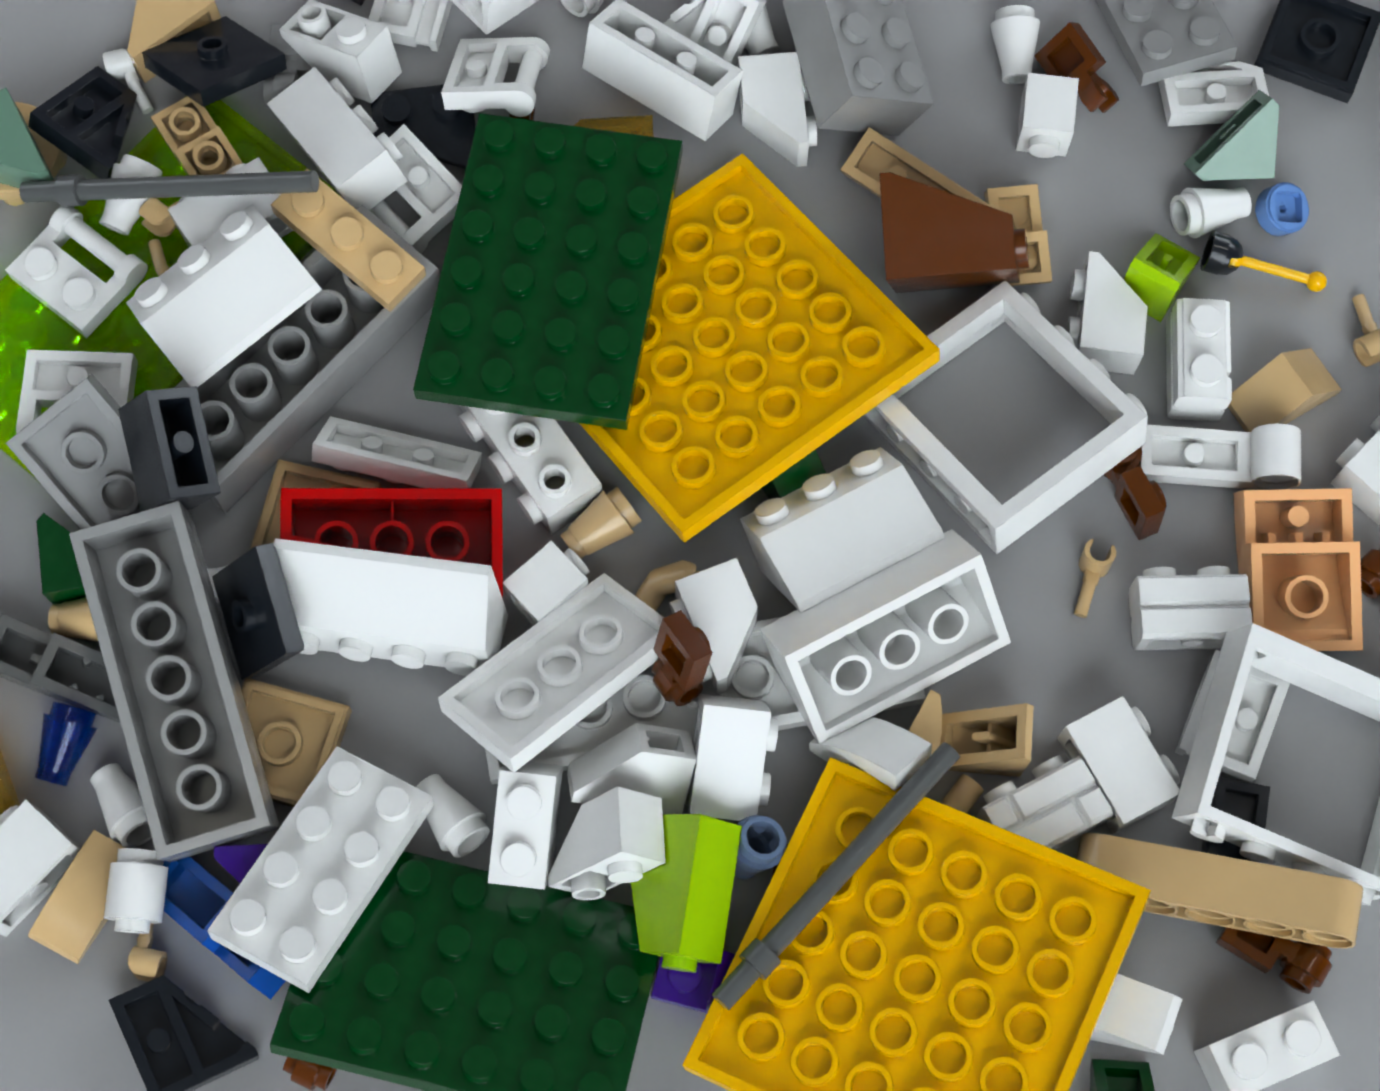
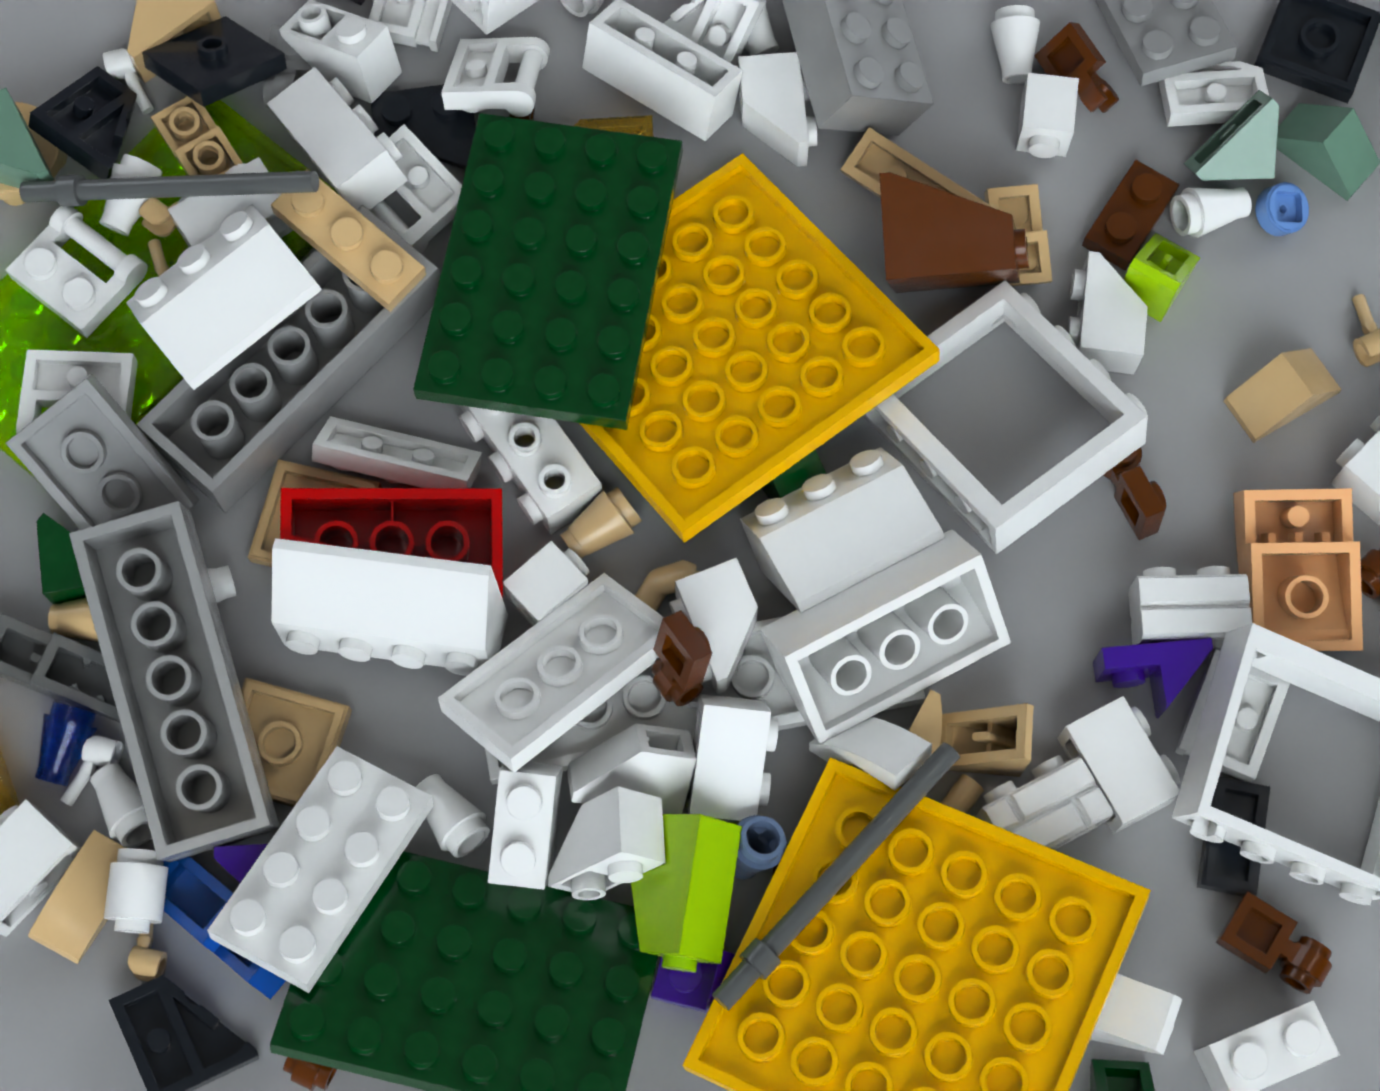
black brick [118,386,221,512] -> none
black plate [212,543,304,680] -> none
tan hand [1074,539,1116,618] -> none
tan beam [1076,833,1364,949] -> none
white plate [1139,423,1301,490] -> none
white brick [1166,298,1232,421] -> none
hinge [1200,231,1327,292] -> none
none -> white hand [60,735,124,806]
none -> reddish brown plate [1082,160,1180,271]
none -> dark purple slope [1093,638,1213,719]
none -> sand green slope [1277,103,1380,201]

